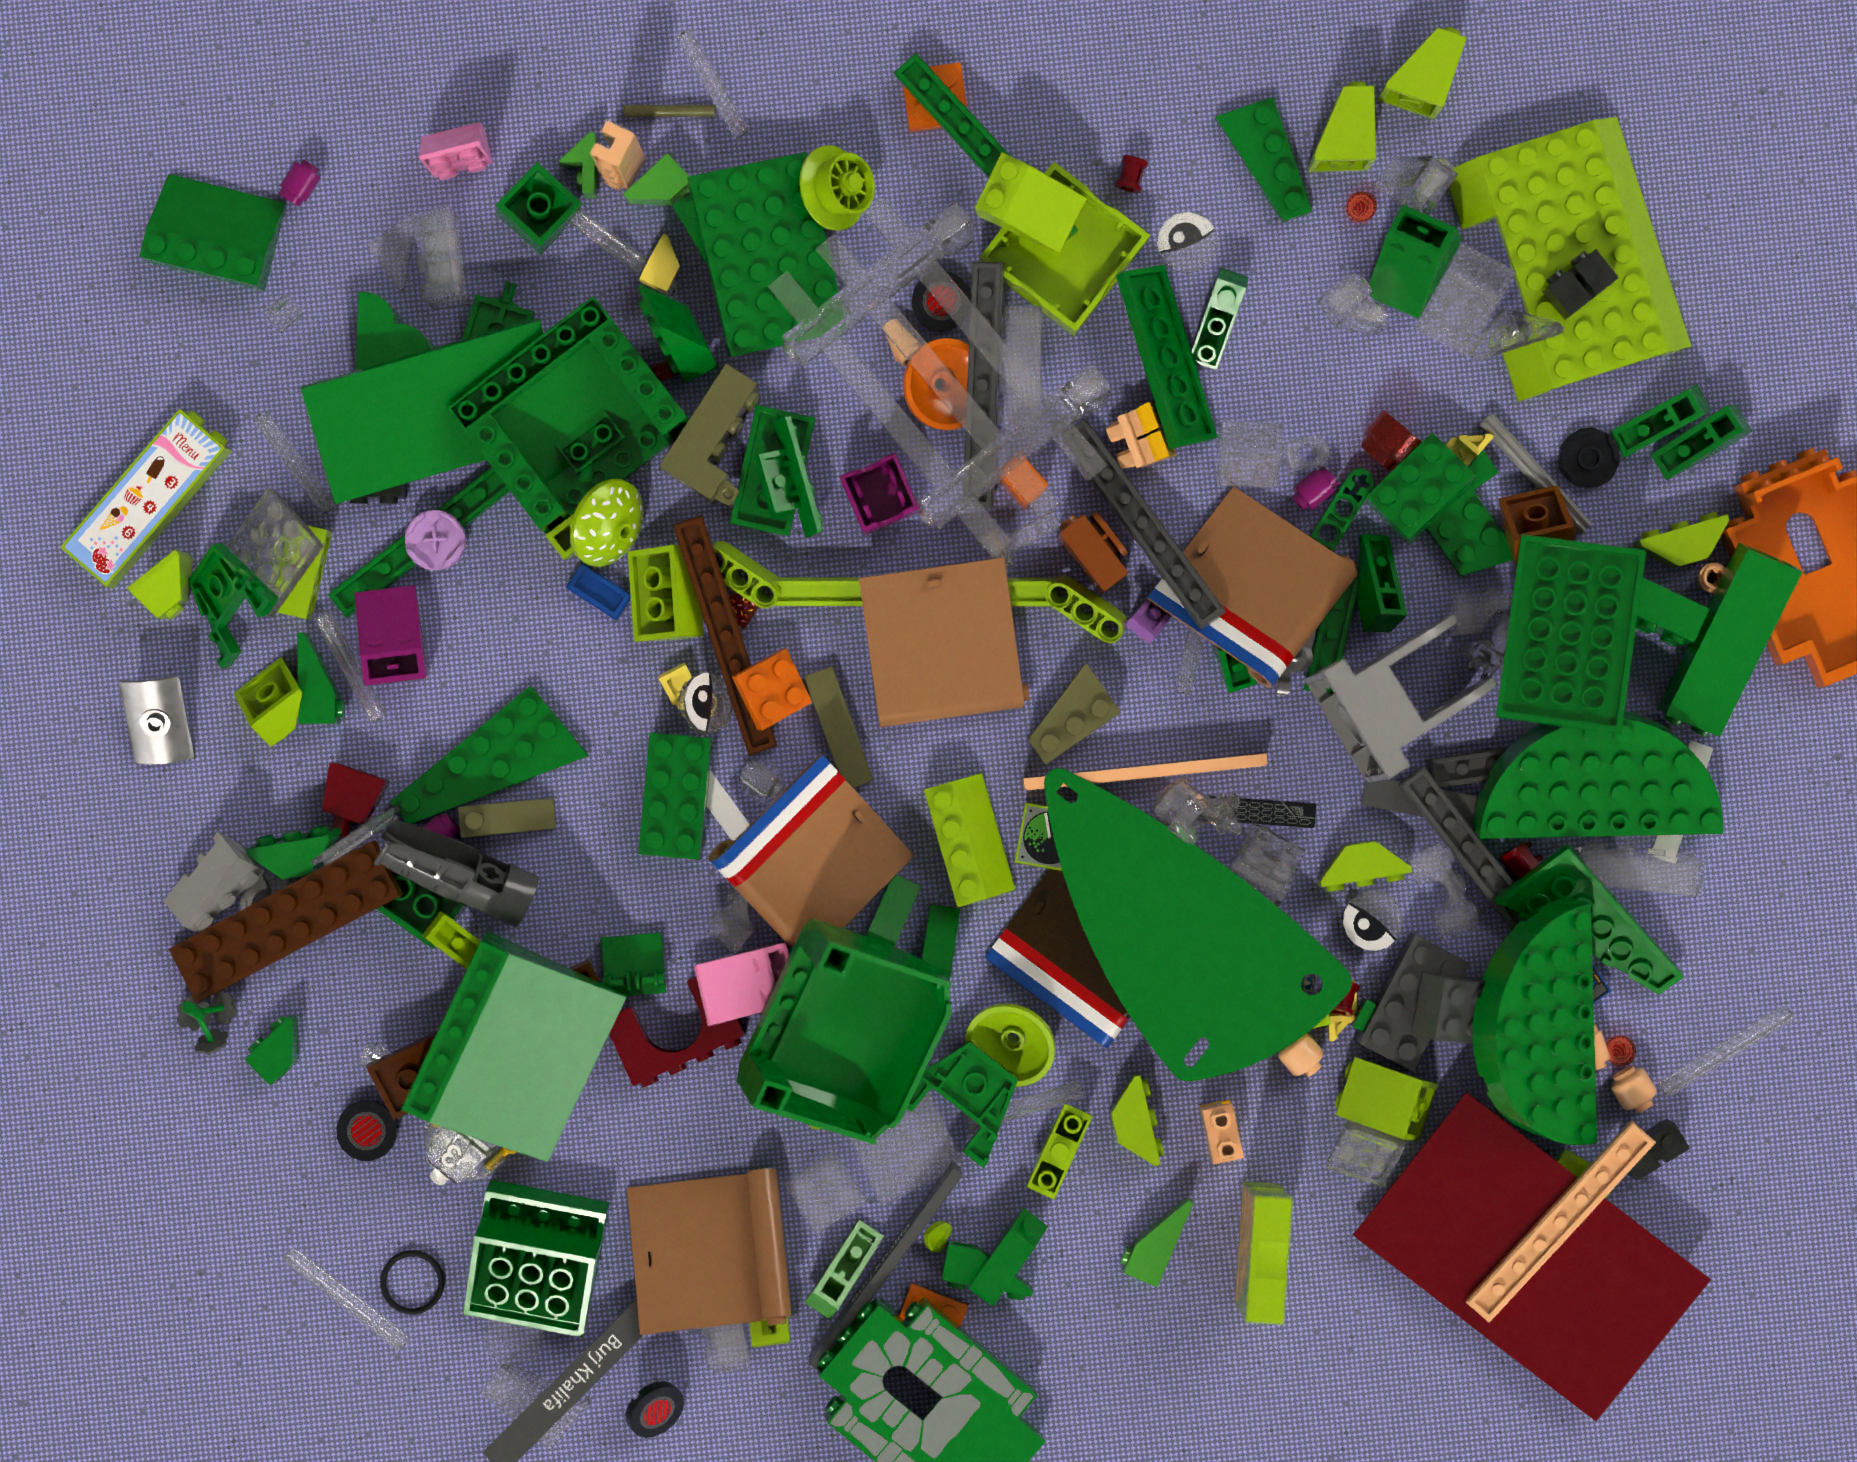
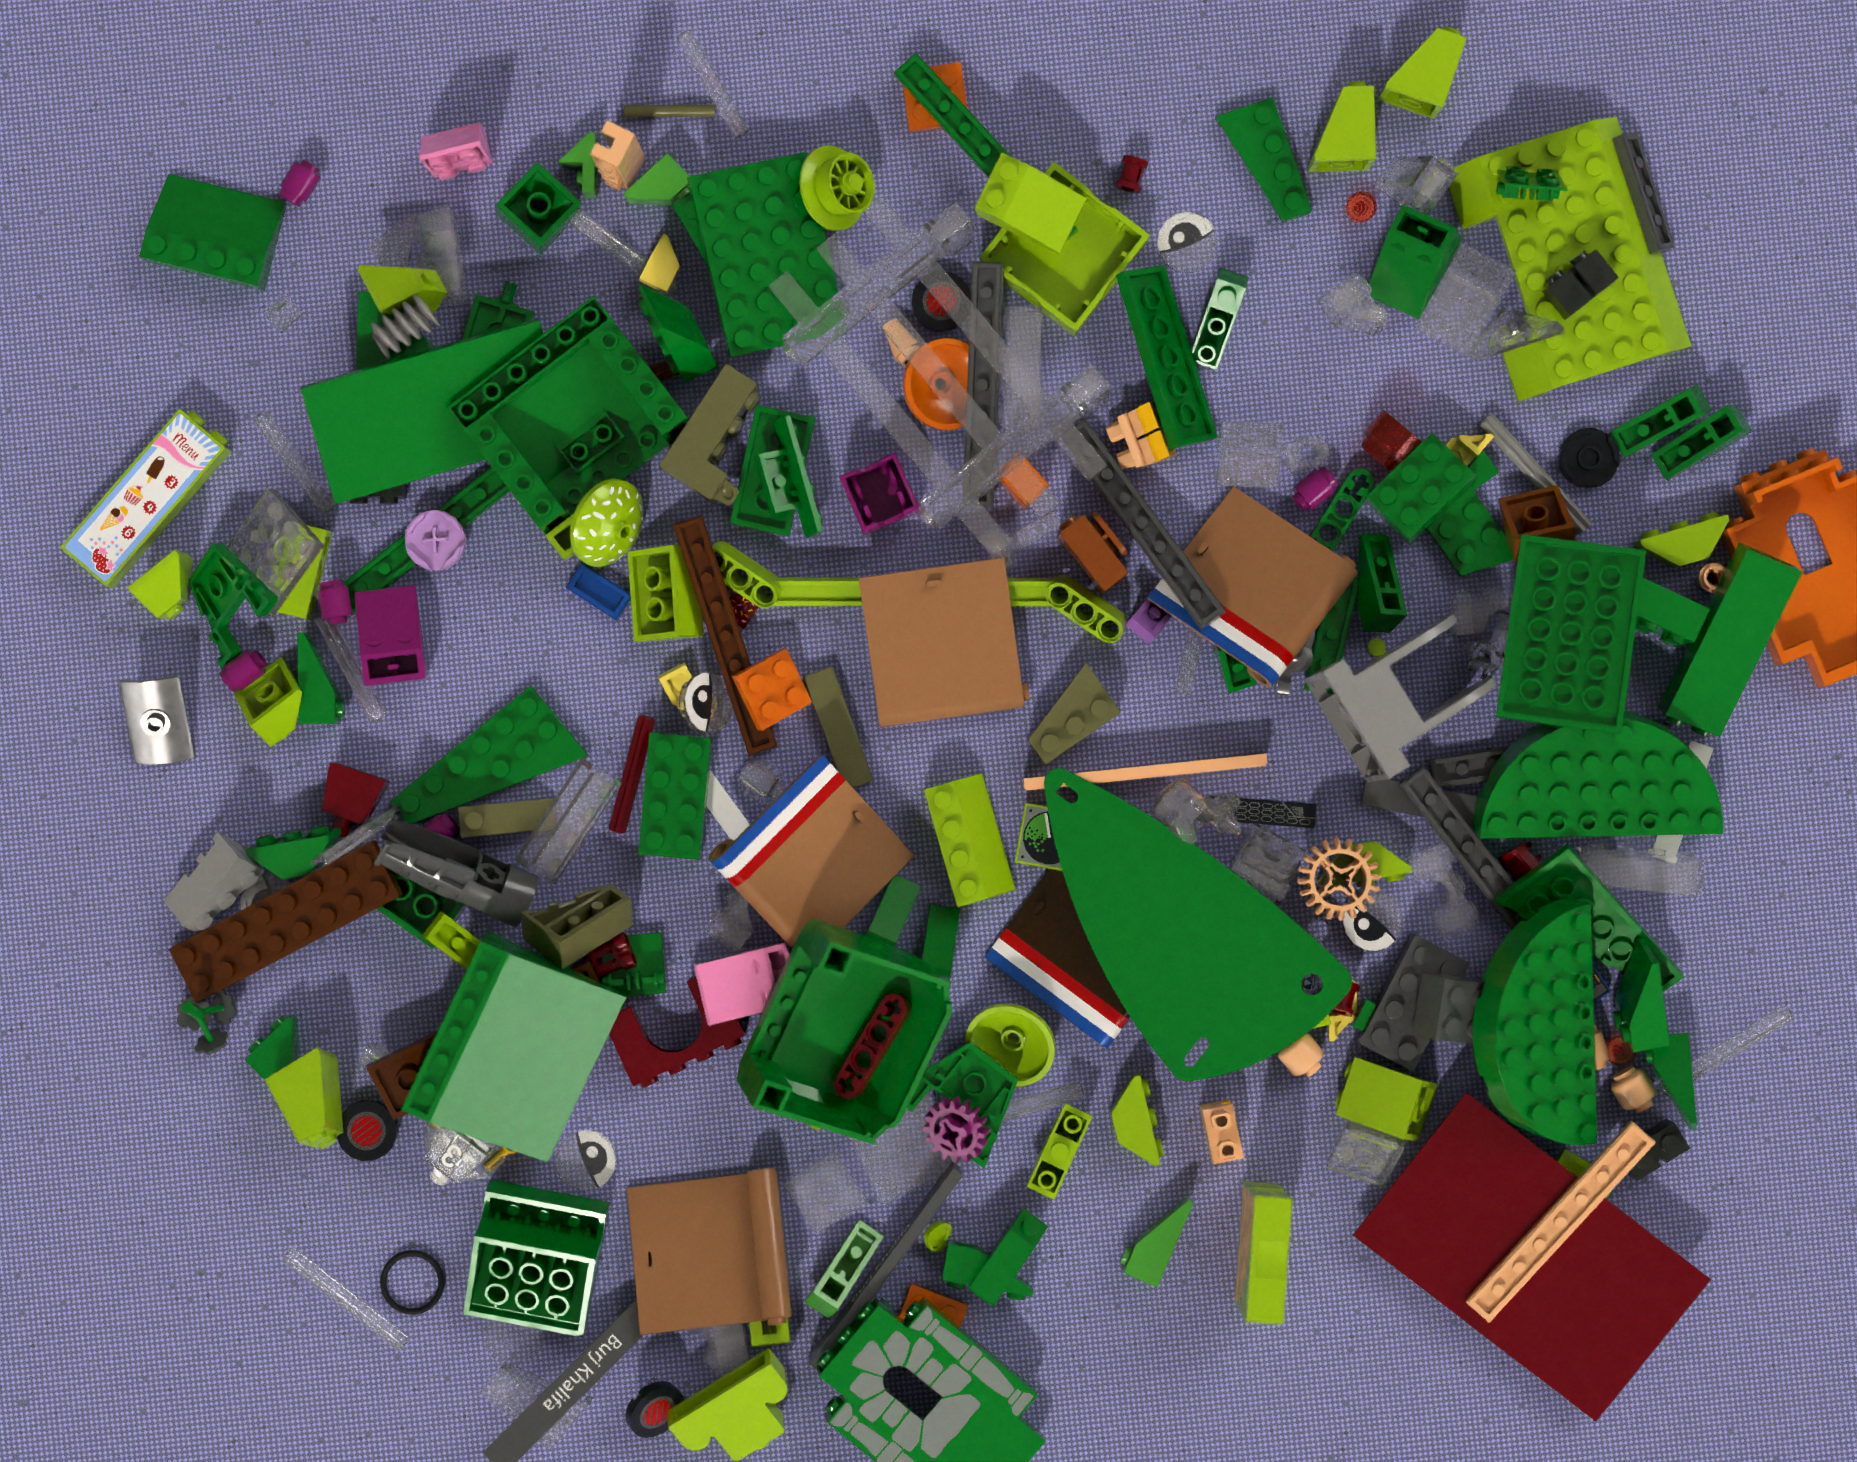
none -> magenta brick [219,649,267,692]
none -> lime slope [265,1047,343,1149]
none -> magenta brick [317,579,353,625]
none -> lime slope [357,265,448,315]
none -> light grey piece [371,295,441,359]
none -> clear brick [515,757,622,885]
none -> olive wedge [520,884,633,969]
none -> clear tile [555,1130,617,1192]
none -> dark red piece [586,932,637,978]
none -> dark red axle [608,715,655,834]
none -> lime brick [668,1348,787,1461]
none -> dark red beam [834,994,911,1099]
none -> magenta gear [922,1096,990,1163]
none -> light nougat gear [1297,838,1381,921]
none -> lime sticker [1367,638,1386,656]
none -> green hinge [1496,166,1568,202]
none -> green slope [1612,938,1670,1053]
none -> dark grey tile [1613,133,1674,254]
none -> green slope [1645,1033,1697,1130]

